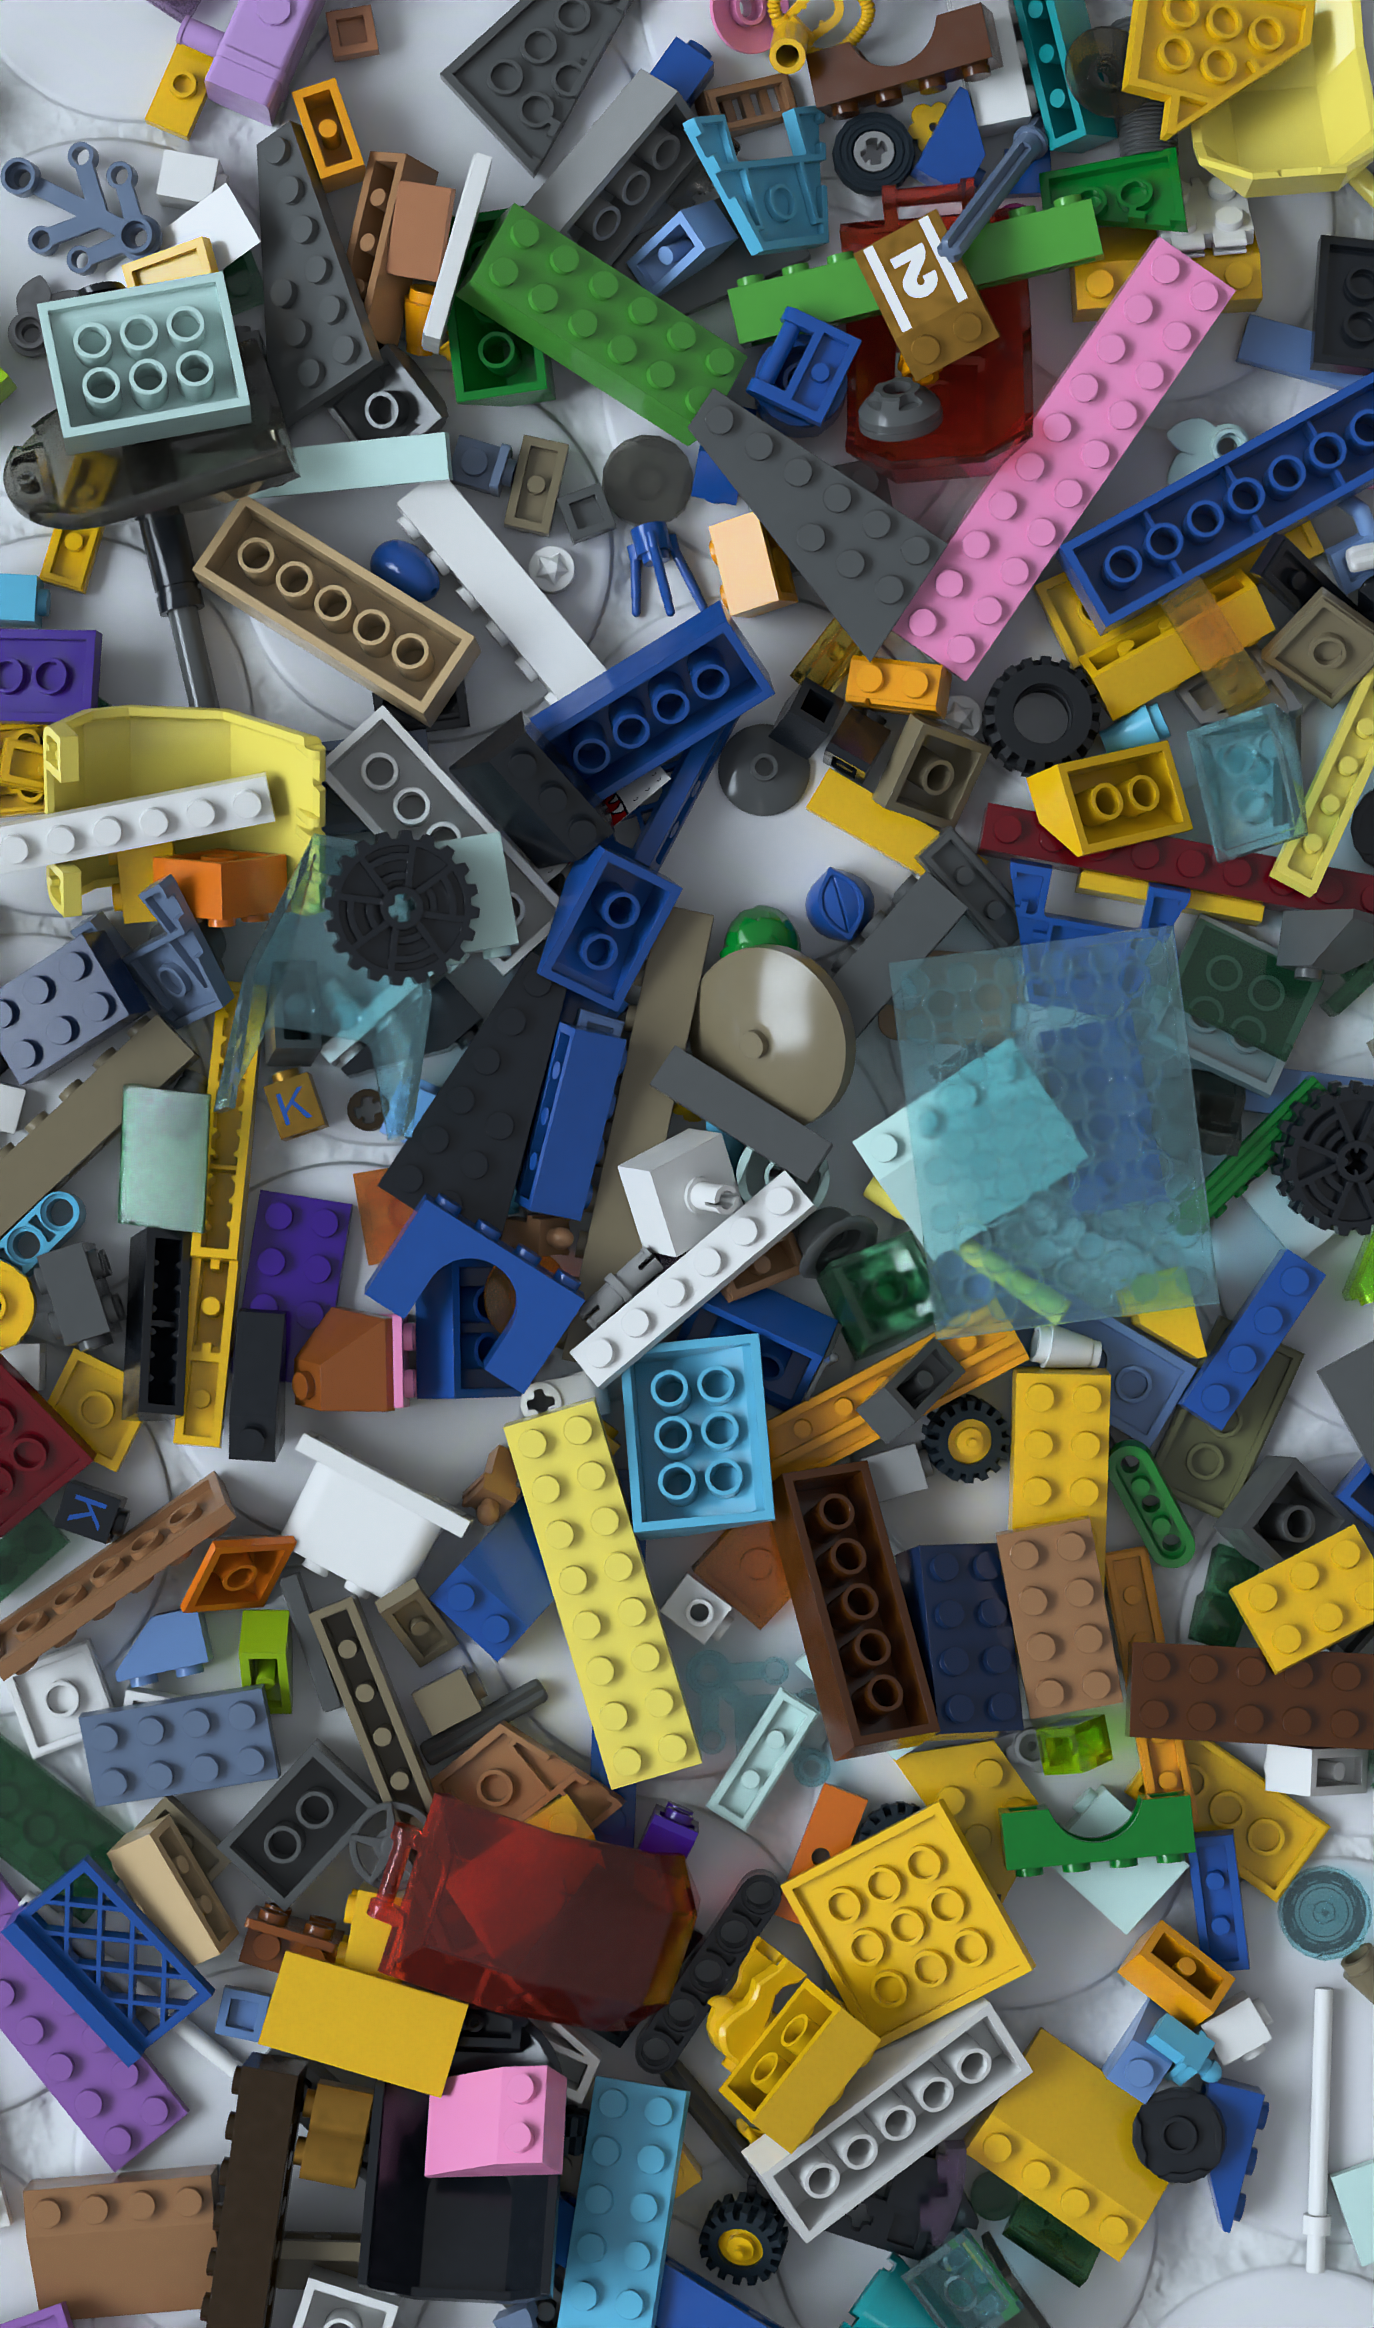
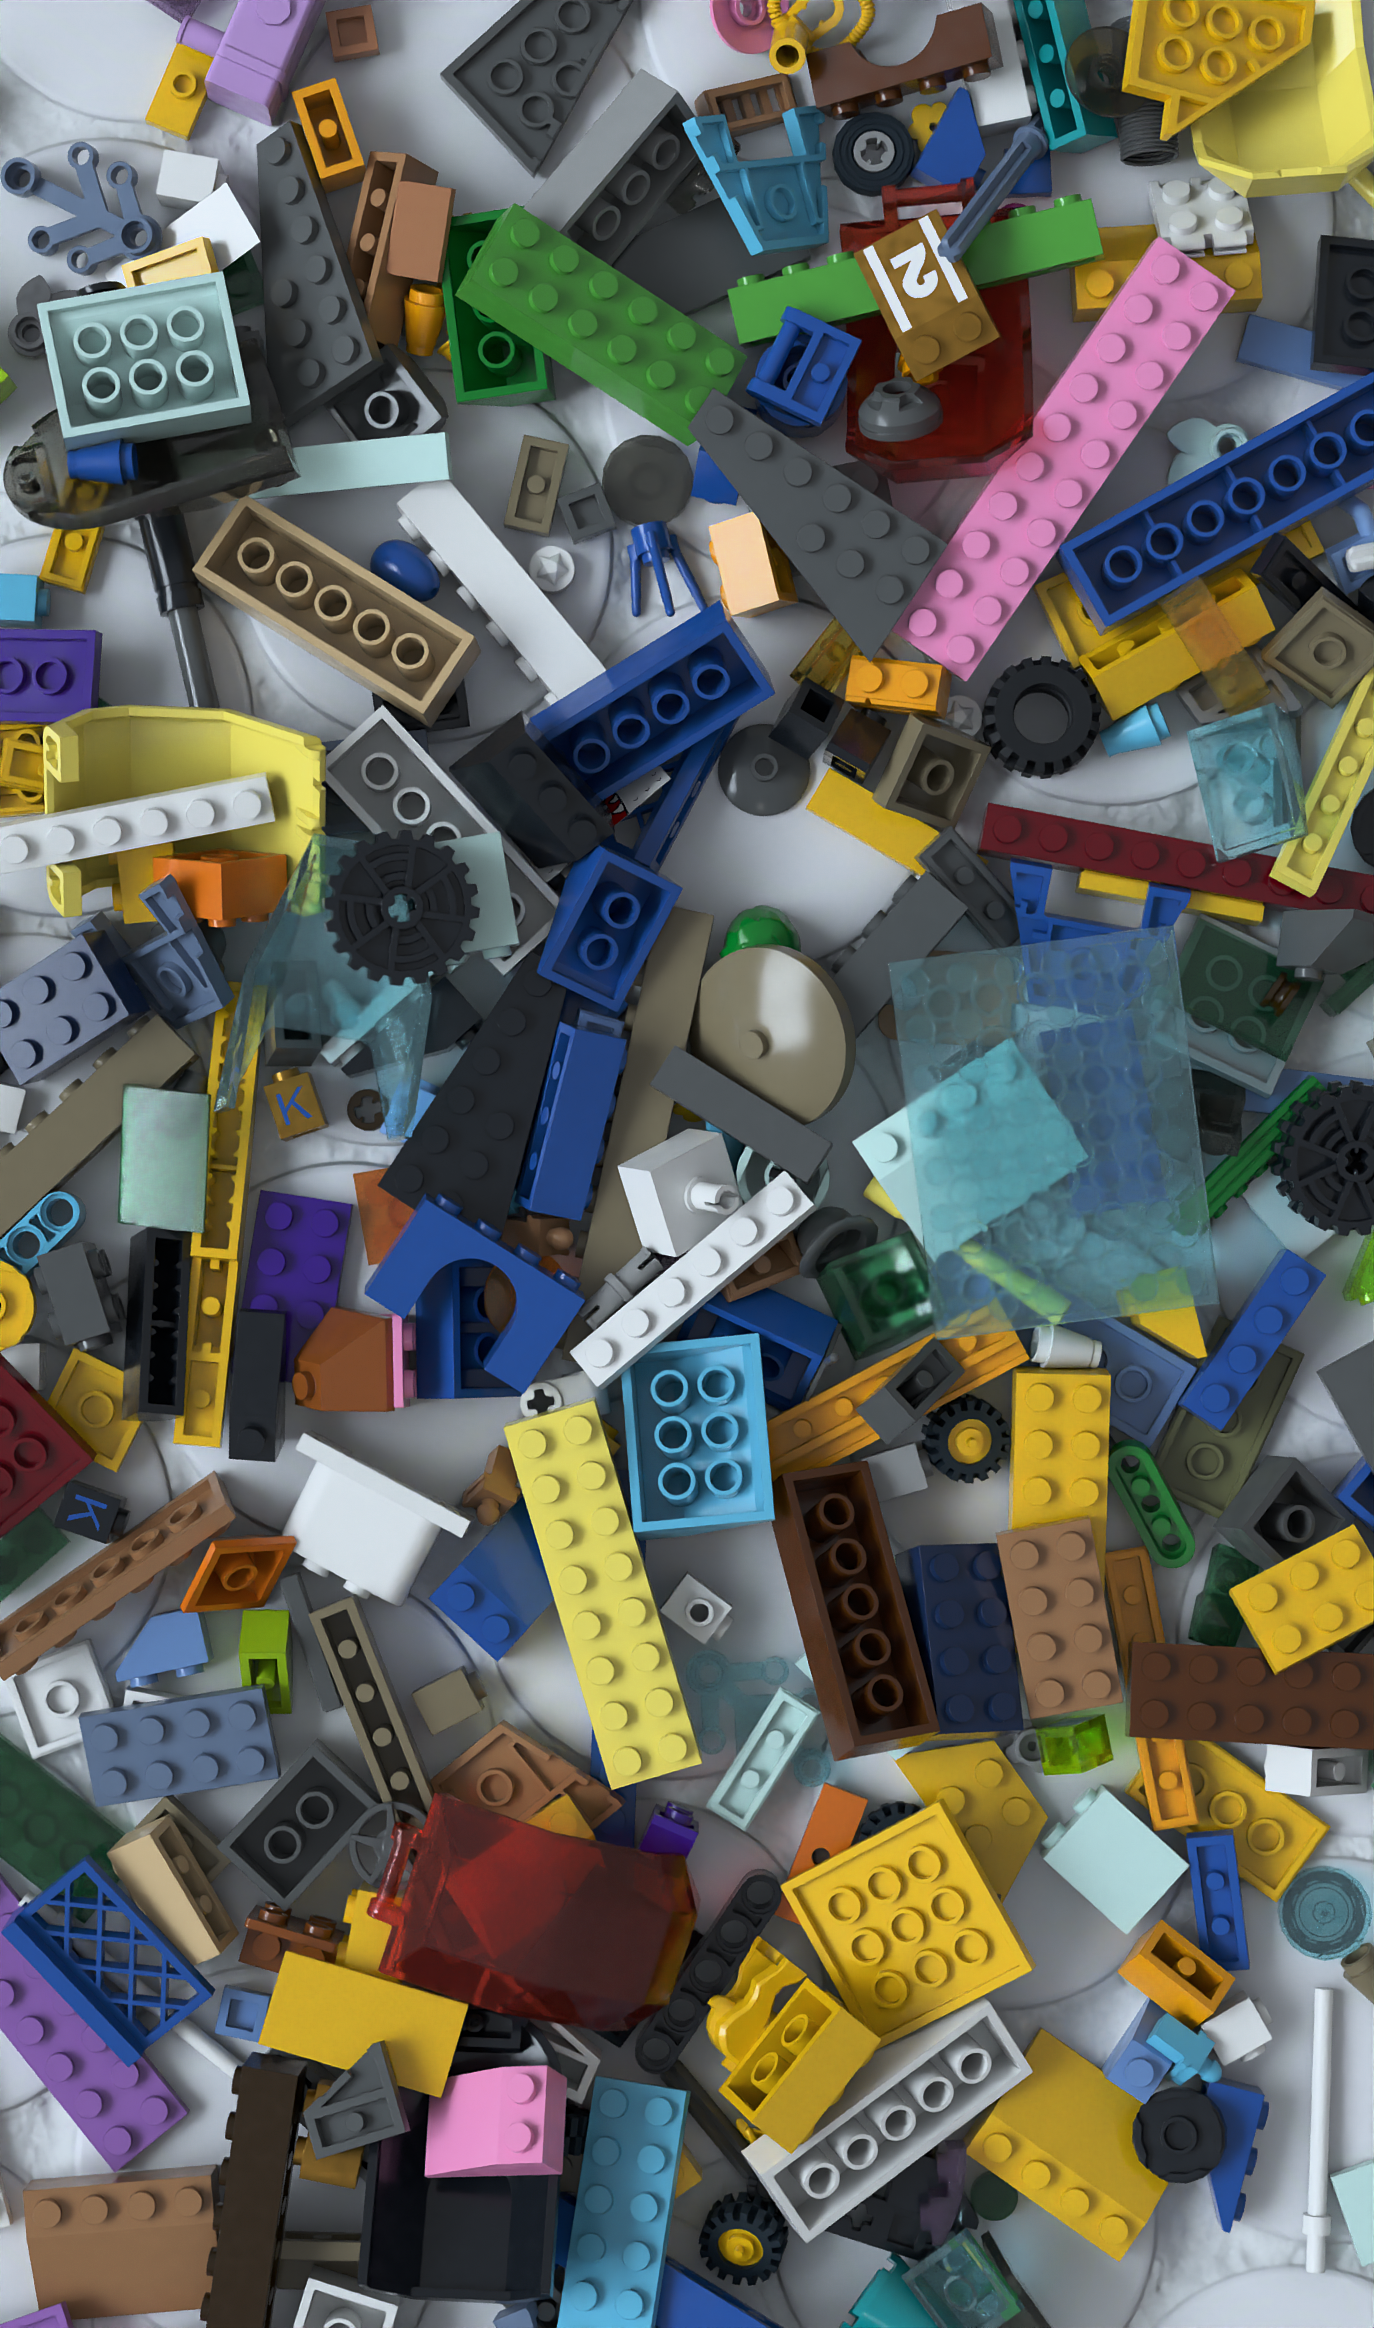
dark tan plate [374,1577,460,1668] -> none
dark grey axle [420,1679,548,1765] -> none
white tile [421,152,492,354] -> none
sand blue bracket [450,435,518,498] -> none
light blue slope [626,199,739,297] -> none
blue brick [650,36,714,109] -> none
clear orange tile [691,1521,791,1630] -> none
blue hat [805,867,875,943] -> none
green arch [998,1790,1196,1877] -> none
clear green plate [1002,2195,1101,2288] -> none
yellow slope [1026,740,1193,857] -> none
green wing [1039,147,1188,233] -> none
none -> blue cone [67,438,139,486]
none -> dark grey wing [303,2040,410,2160]
none -> dark brown bush [1259,971,1302,1018]

